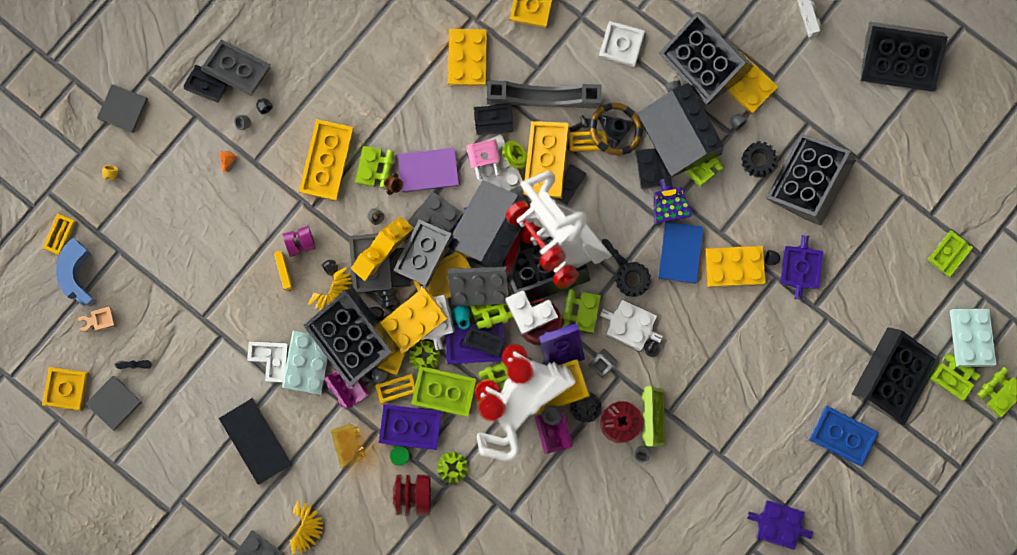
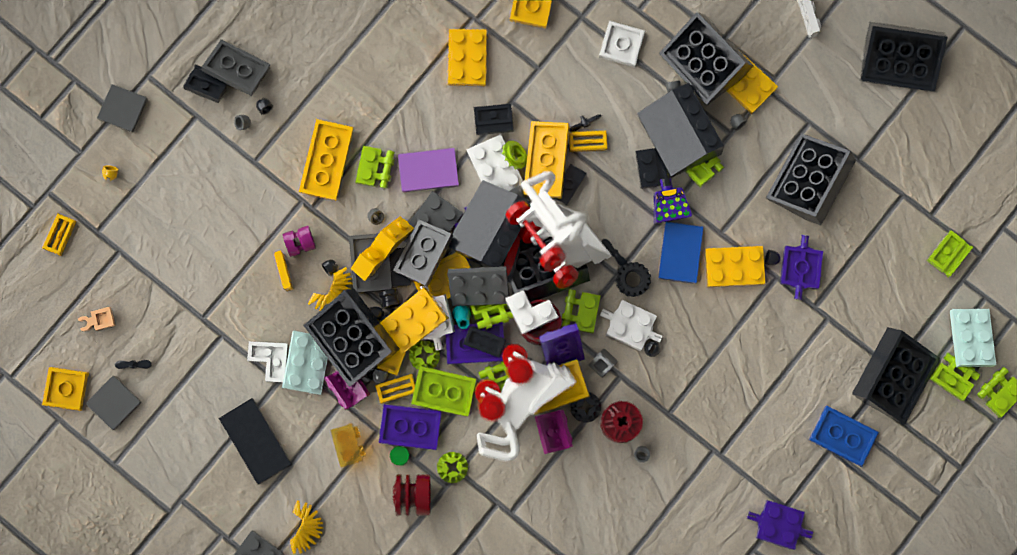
medium blue arch [56,238,97,307] -> none
orange rock [219,151,237,172] -> none
reddish brown plate [384,173,403,195] -> none
bright pink piece [467,139,501,180] -> none
dark grey arch [487,80,601,109] -> none
dark grey plate [542,405,562,425] -> none
black piece [589,103,643,156] -> none
lime plate [642,386,665,447] -> none
black tyre [741,141,778,178] -> none

